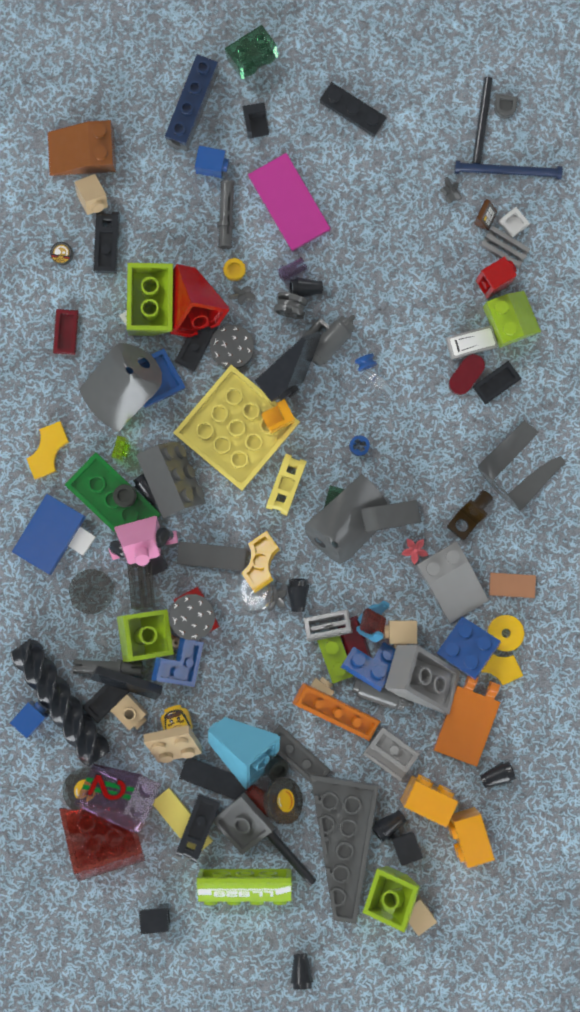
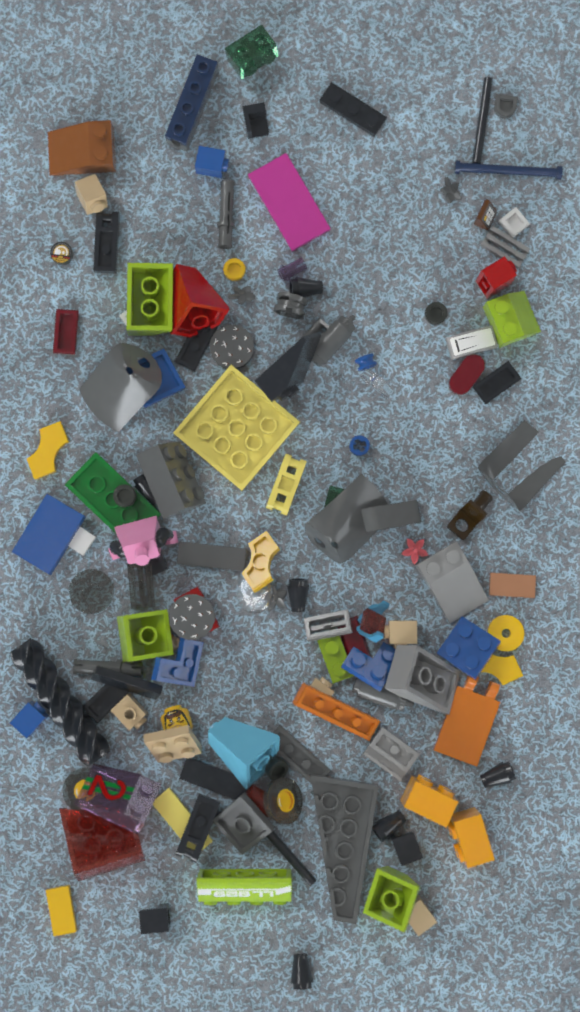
clear neon green plate [111,435,131,462] -> none
light orange panel [261,399,295,434] -> none
none -> yellow tile [46,884,77,937]
none -> pearl dark grey tile [425,302,447,325]

